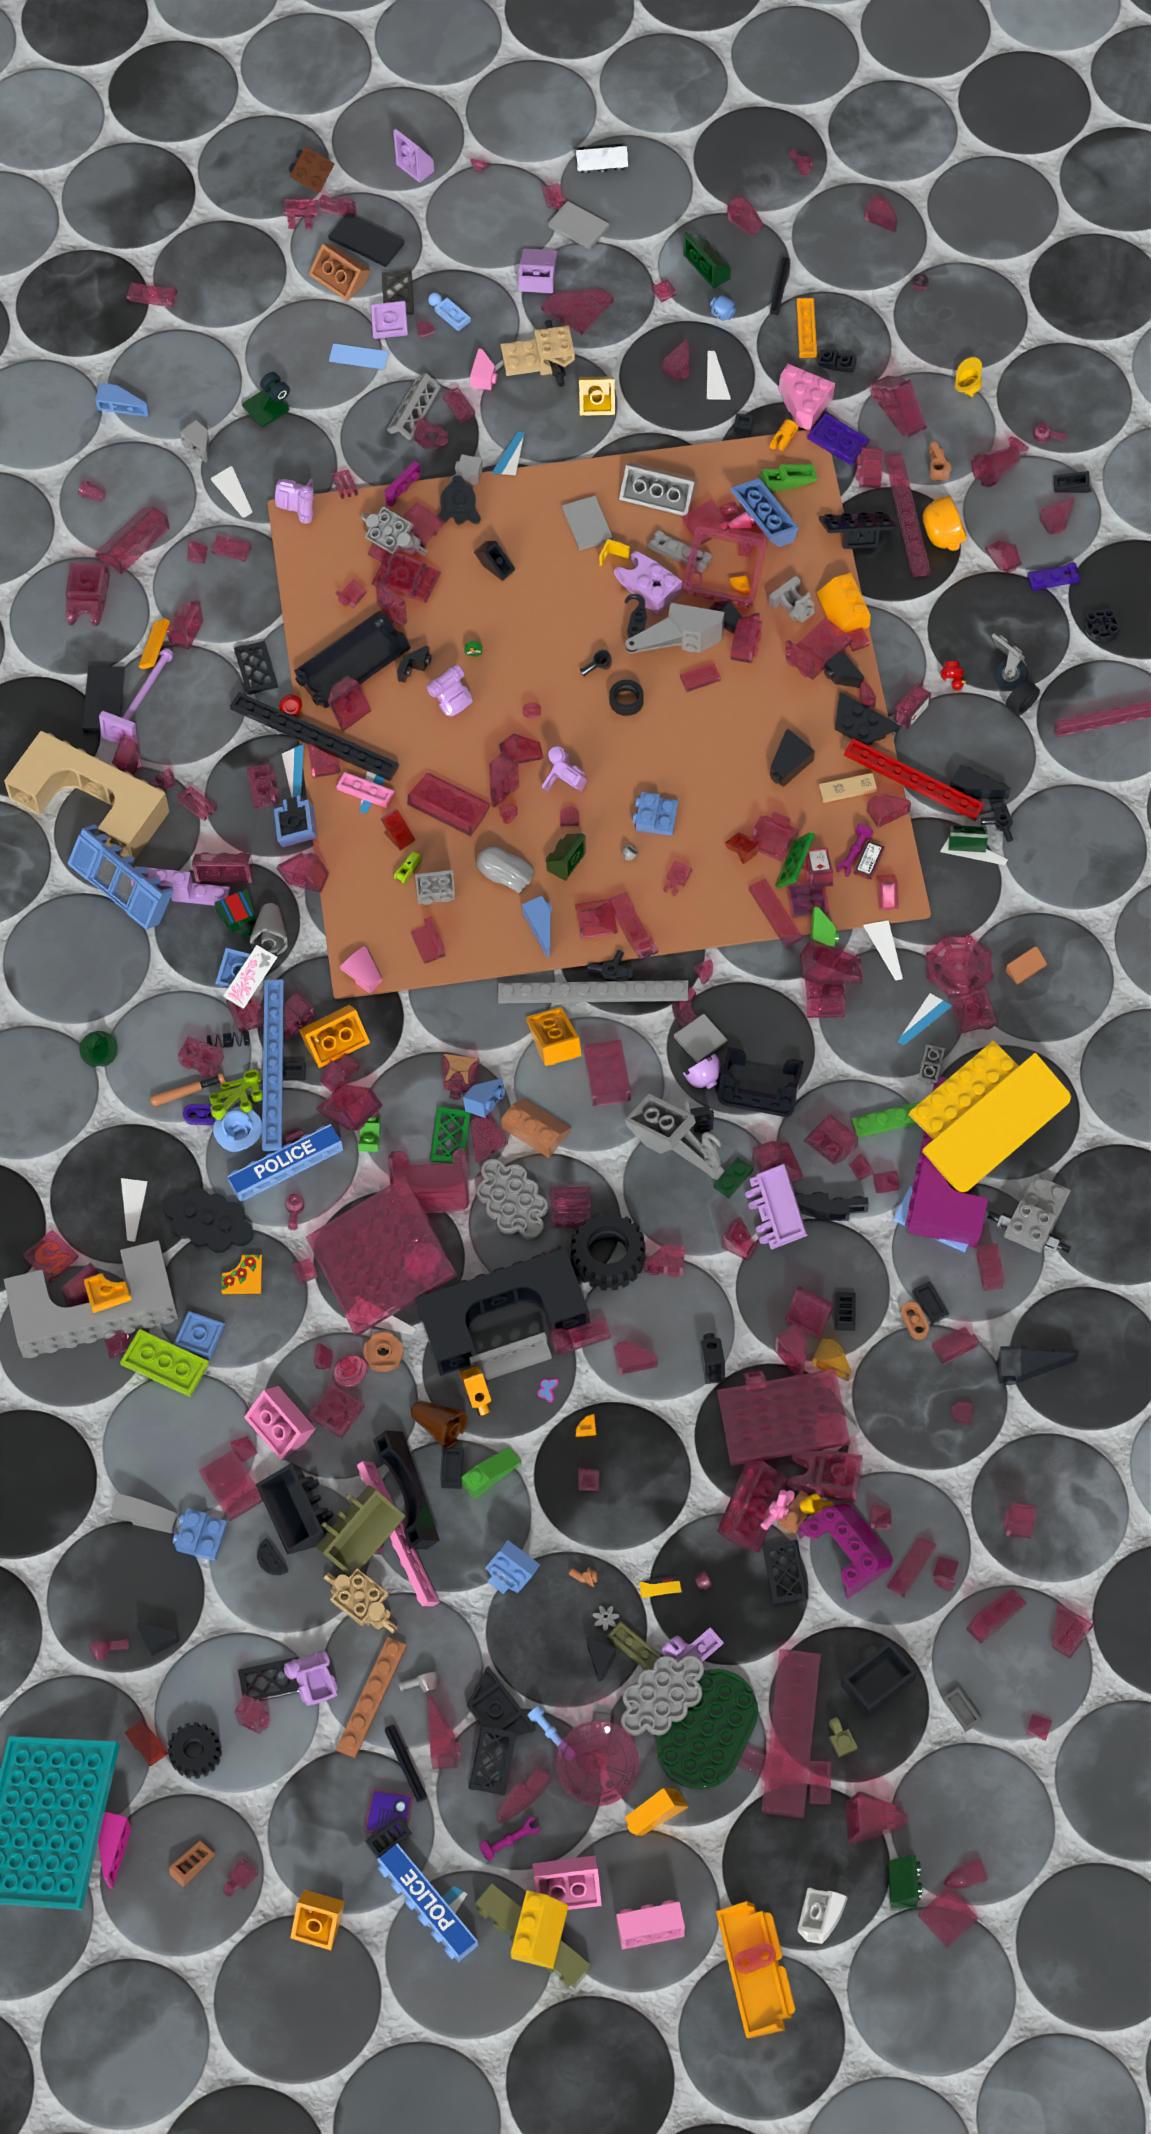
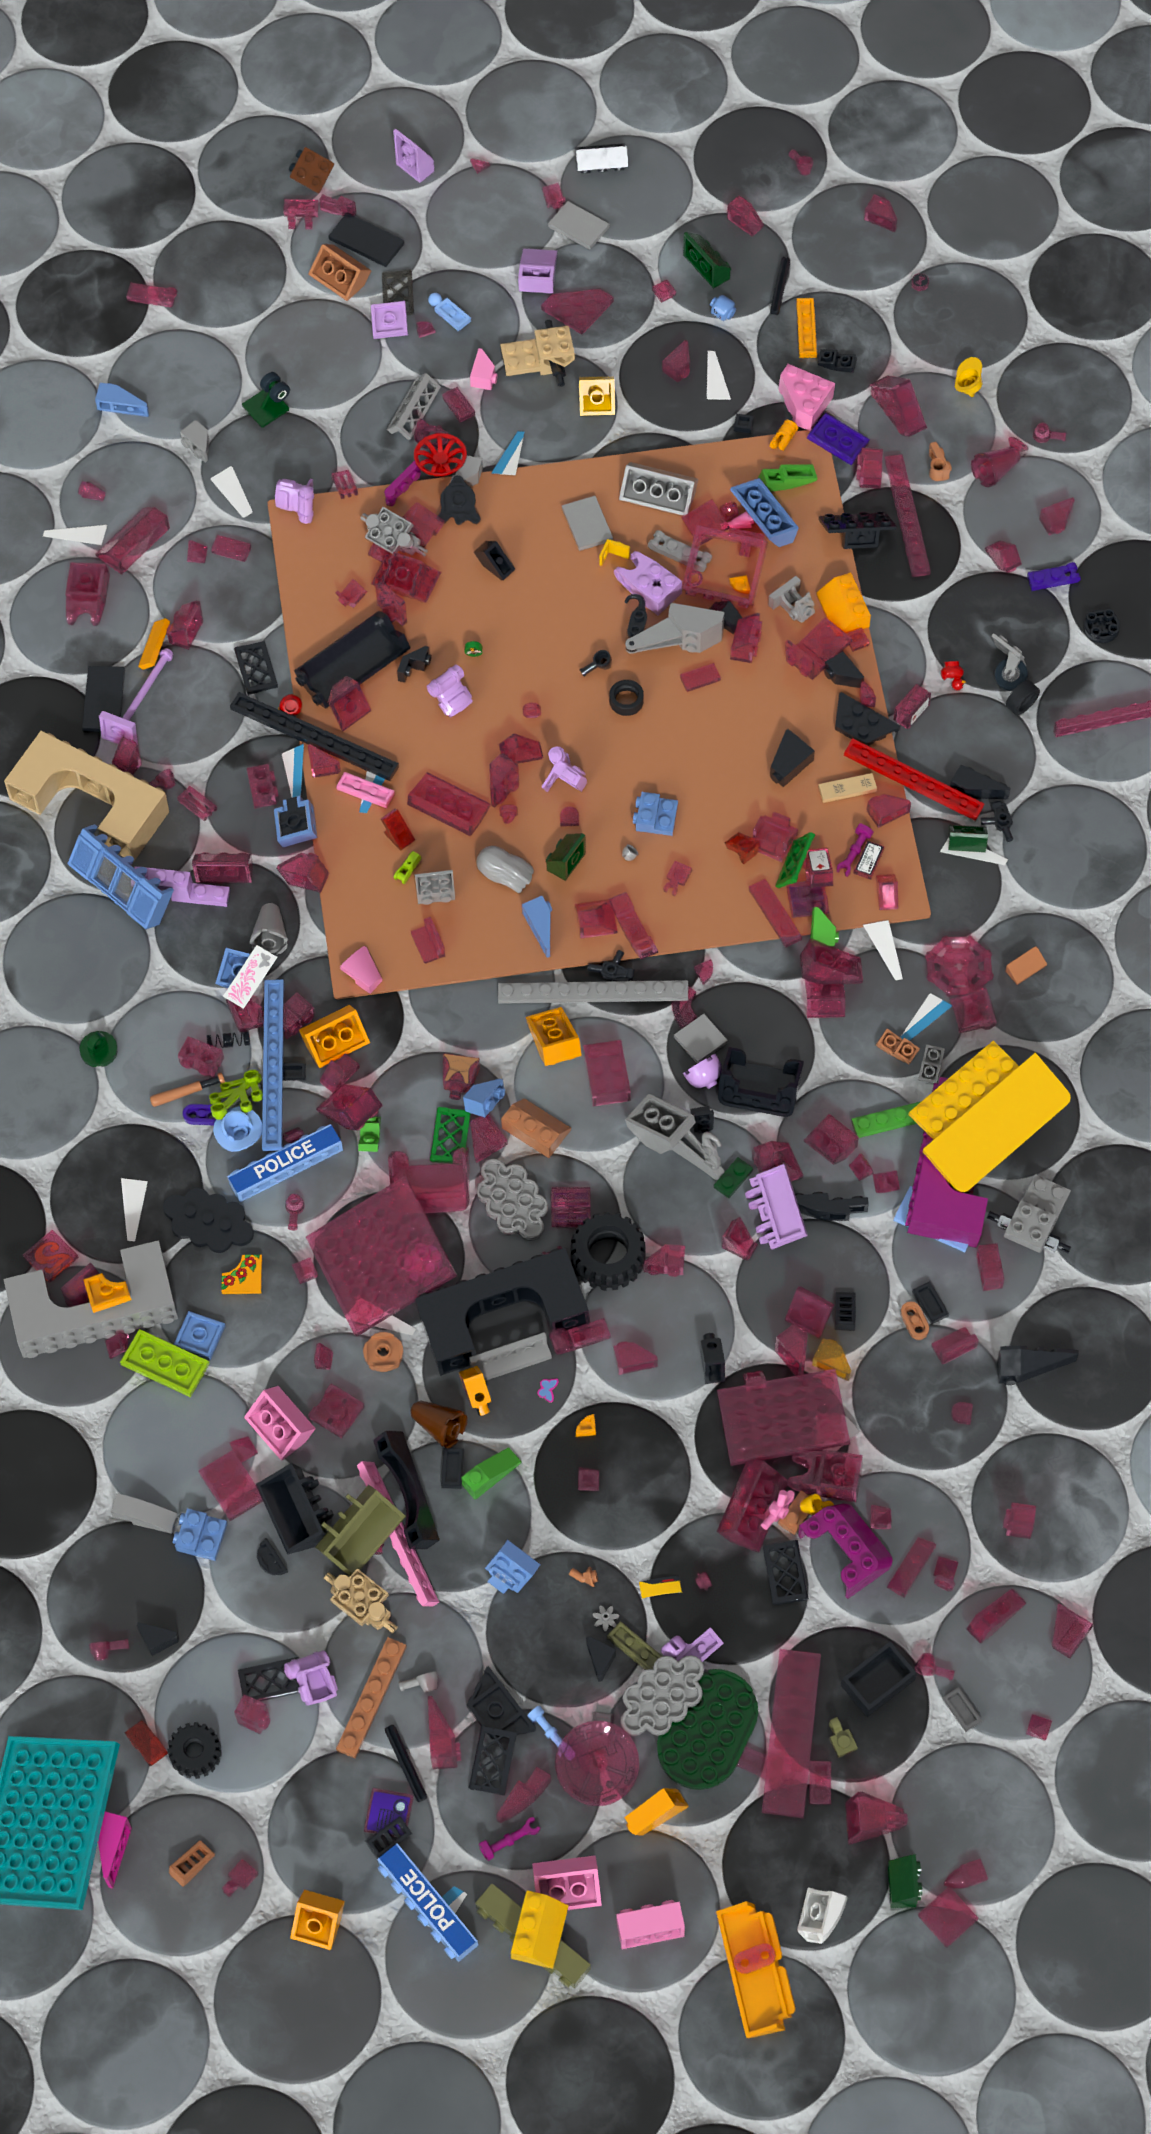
torso [214,889,256,936] -> none
light blue sticker [329,343,389,370] -> none
clear pink piece [333,1354,369,1388] -> none
light orange piece [922,495,968,551] -> none
black slope [1054,471,1092,493] -> none
none -> white sticker [43,525,107,545]
none -> red wheel [414,433,467,476]
none -> nougat slope [876,1029,920,1064]
none -> clear pink bar [915,1653,955,1681]

